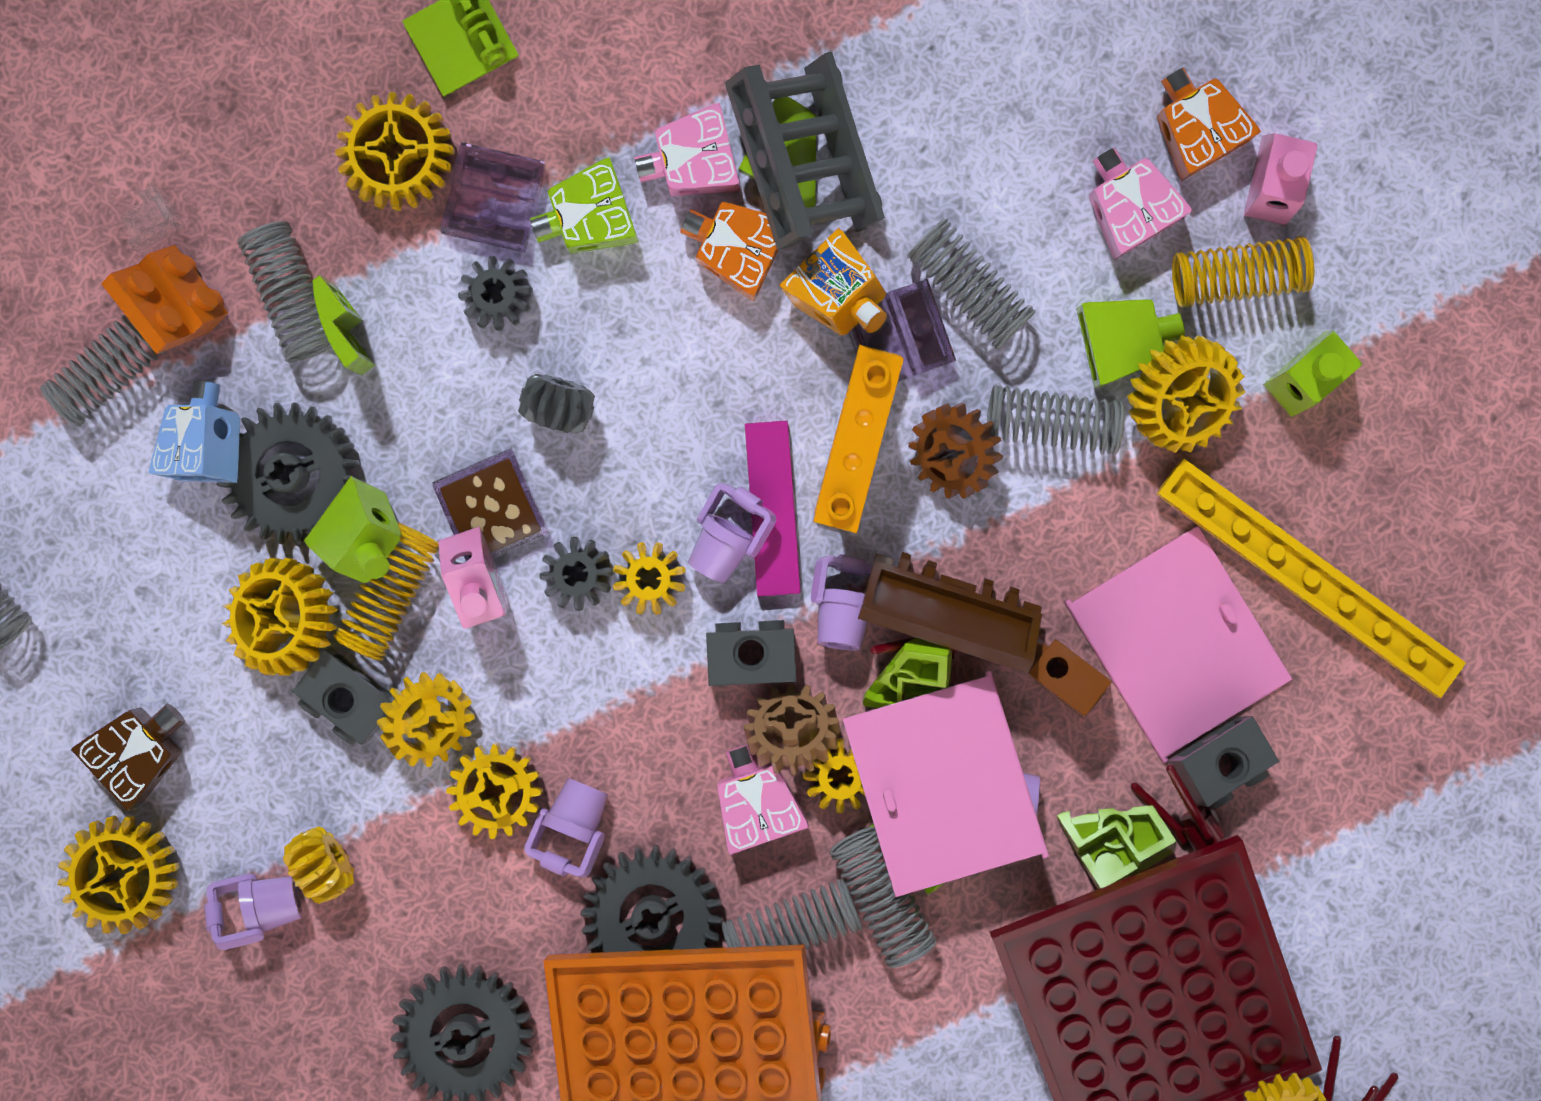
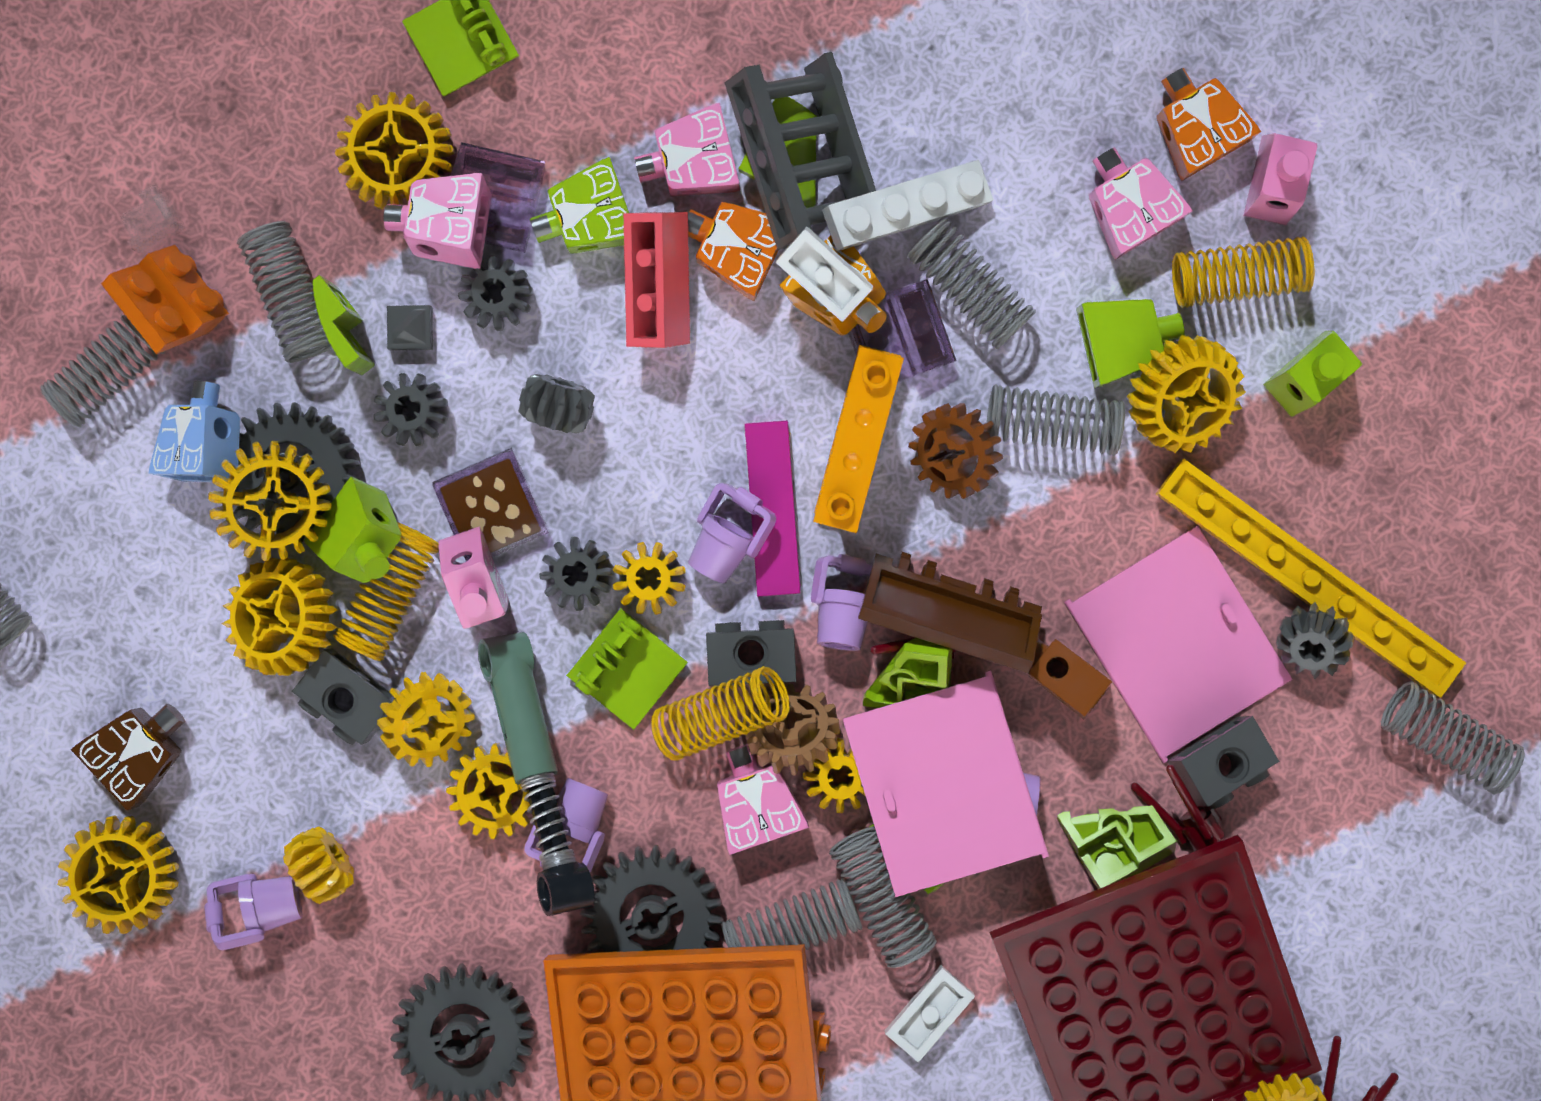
none -> yellow gear [208,441,332,561]
none -> dark grey gear [373,373,448,447]
none -> bright pink torso [384,173,492,269]
none -> dark grey tile [387,305,433,351]
none -> piece [478,632,595,916]
none -> lime hinge [566,608,688,730]
none -> coral brick [623,212,690,348]
none -> yellow piece [651,666,790,761]
none -> white plate [776,226,873,322]
none -> white plate [822,160,993,251]
none -> white plate [884,965,975,1063]
none -> dark grey gear [1276,602,1354,679]
none -> light grey piece [1381,681,1525,795]

